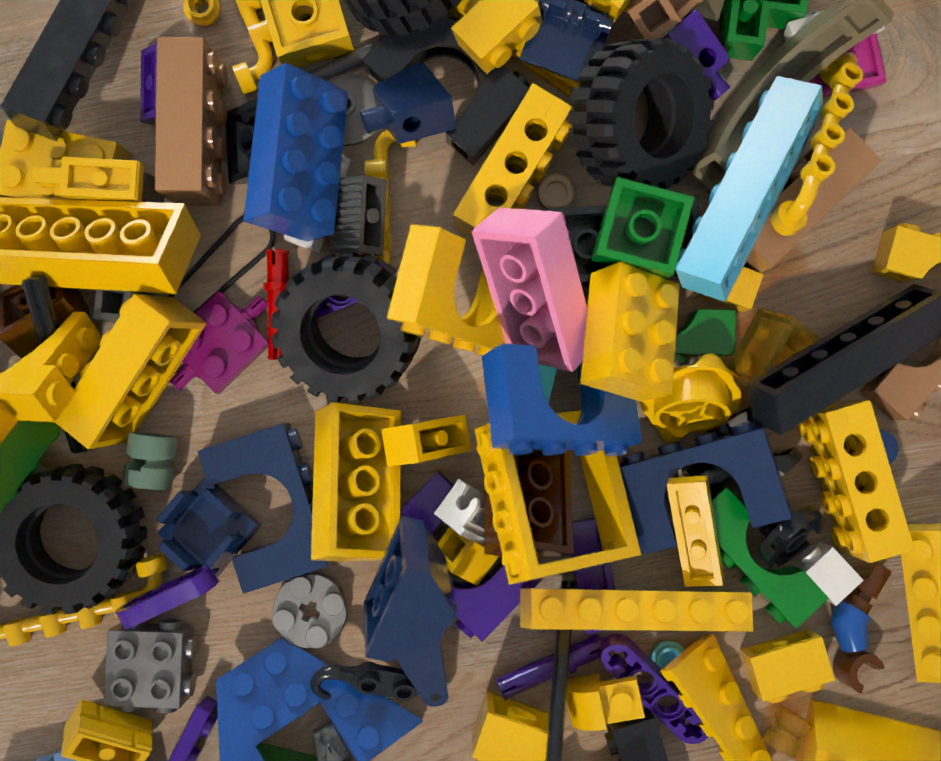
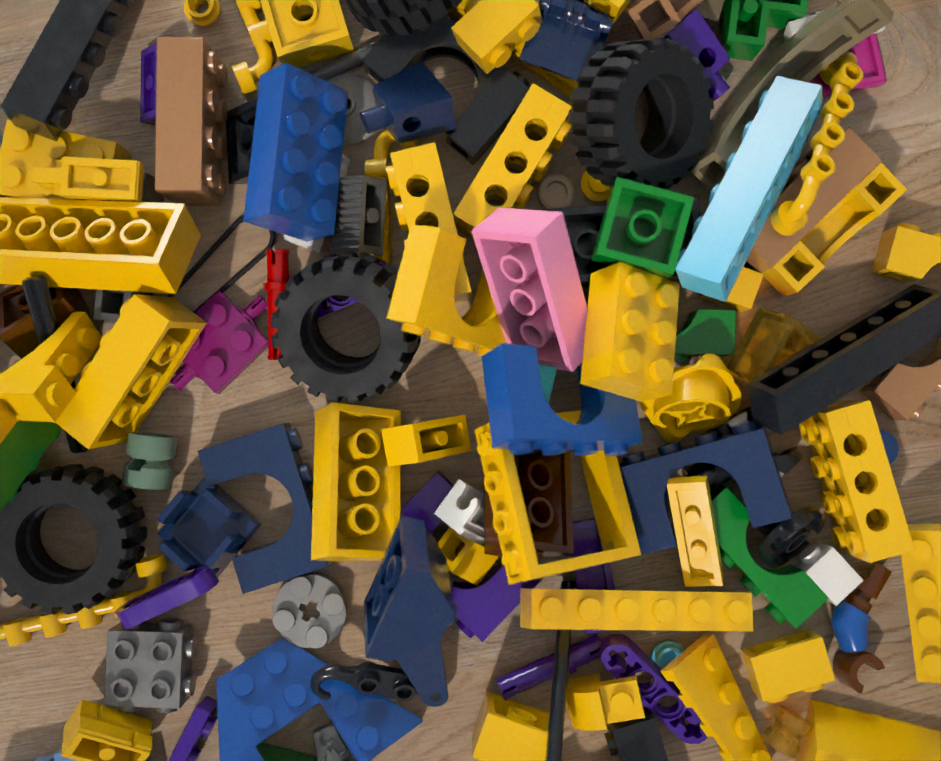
none -> yellow brick [386,142,472,304]
none -> yellow plate [580,171,611,202]
none -> yellow arch [762,162,907,297]

